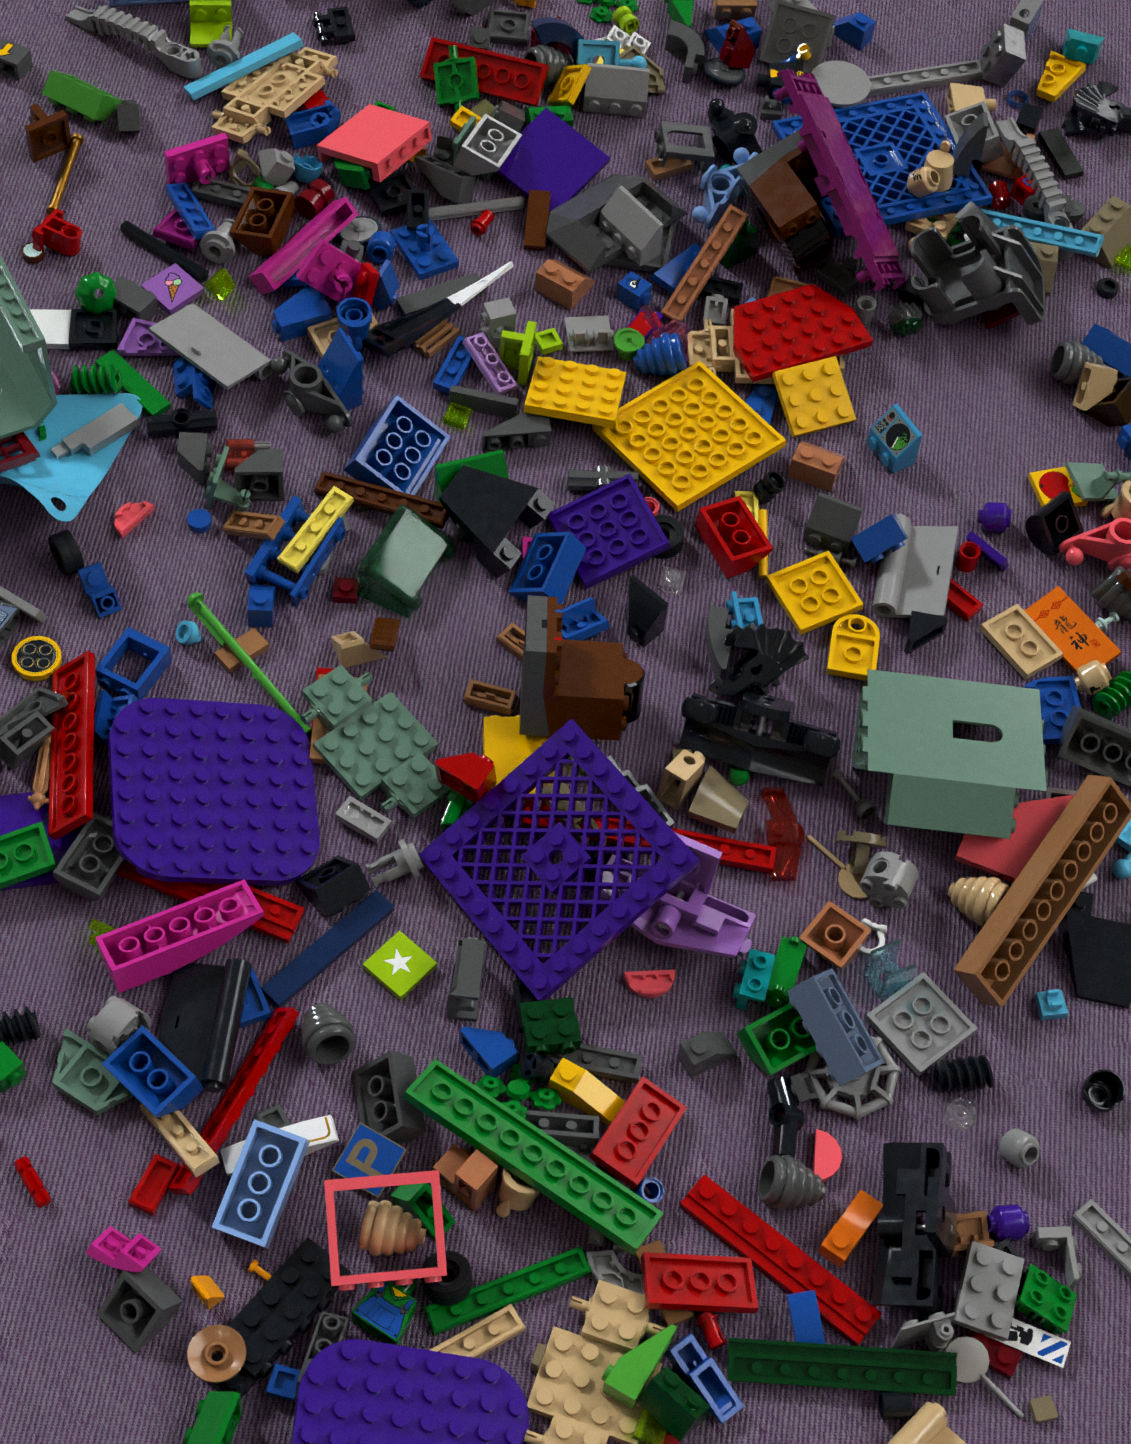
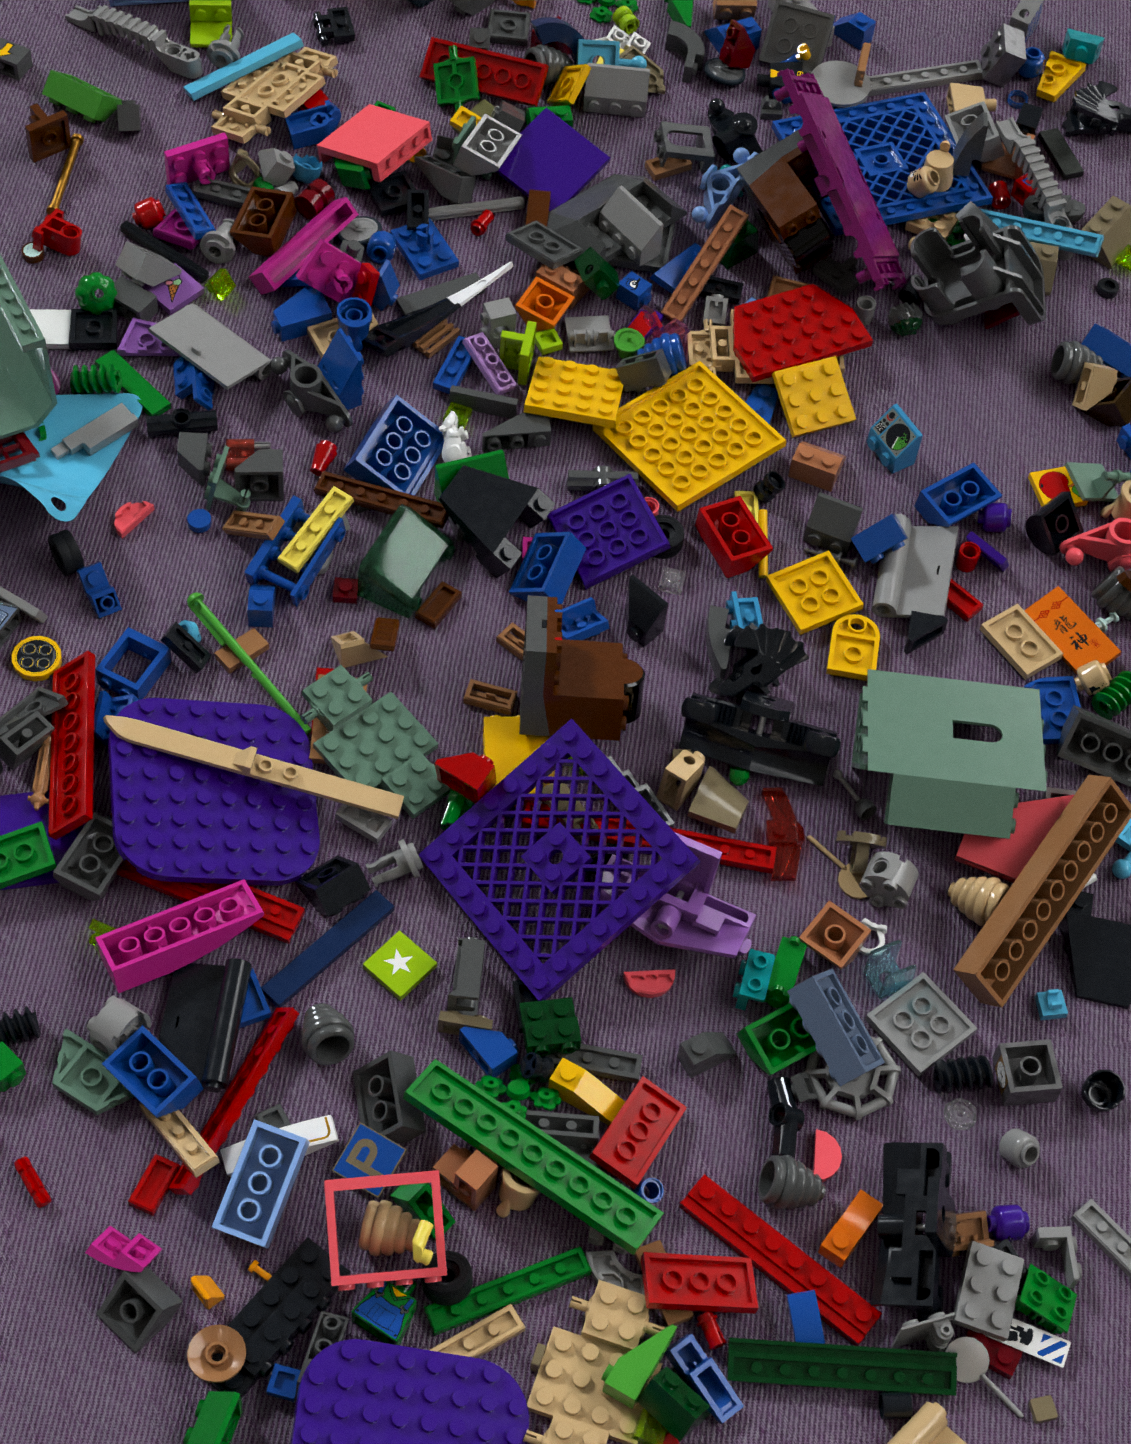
none -> tan piece [103,715,404,819]
none -> light grey slope [115,241,182,286]
none -> red head [132,197,166,230]
none -> black plate [161,622,211,674]
none -> red cone [310,440,337,476]
none -> light yellow arm [412,1220,433,1265]
none -> reddish brown tile [415,581,462,629]
none -> dark tan plate [438,1010,493,1035]
none -> white animal [439,411,471,463]
none -> dark grey tile [505,221,584,269]
none -> orange slope [515,276,575,331]
none -> dark green torso [574,247,620,300]
none -> dark grey brick [616,349,672,392]
none -> medium nougat tile [854,42,871,87]
none -> blue slope [914,462,1002,527]
none -> flat silver brick [992,1039,1063,1106]
none -> blue head [1018,47,1045,78]

